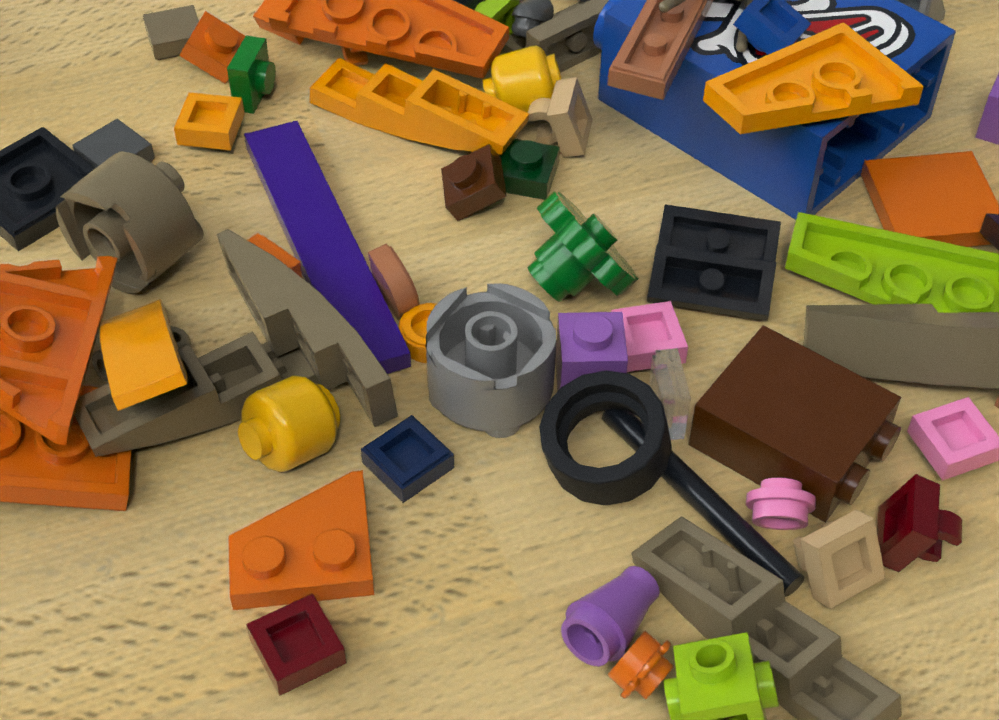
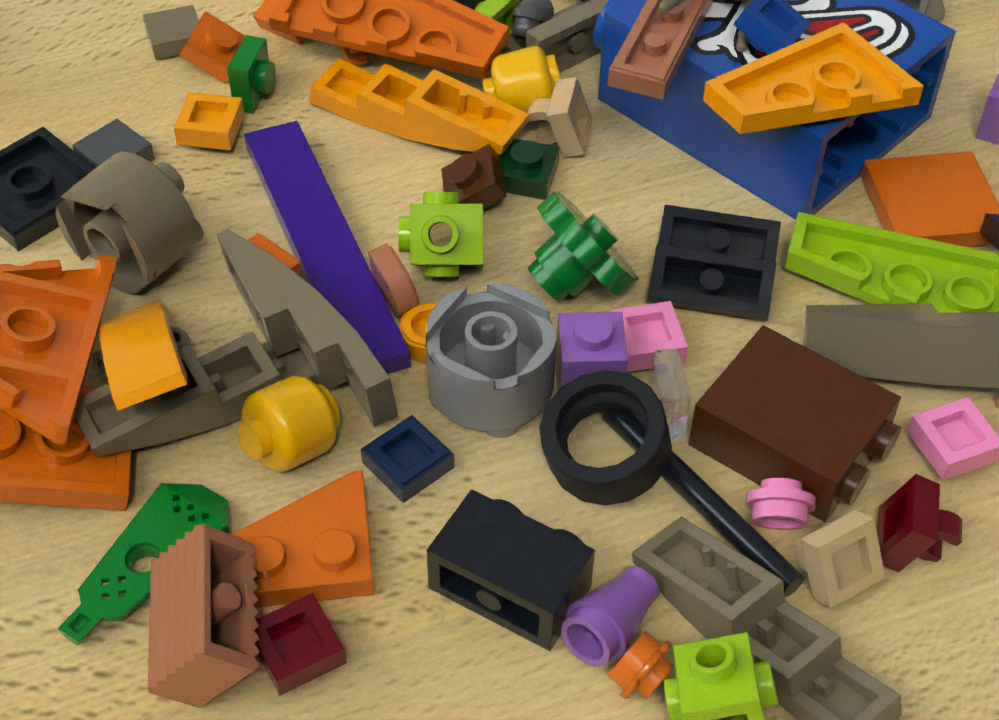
none -> green piece [58,483,230,645]
none -> nougat brick [148,524,261,708]
none -> lime brick [398,192,483,277]
none -> black brick [427,489,595,651]

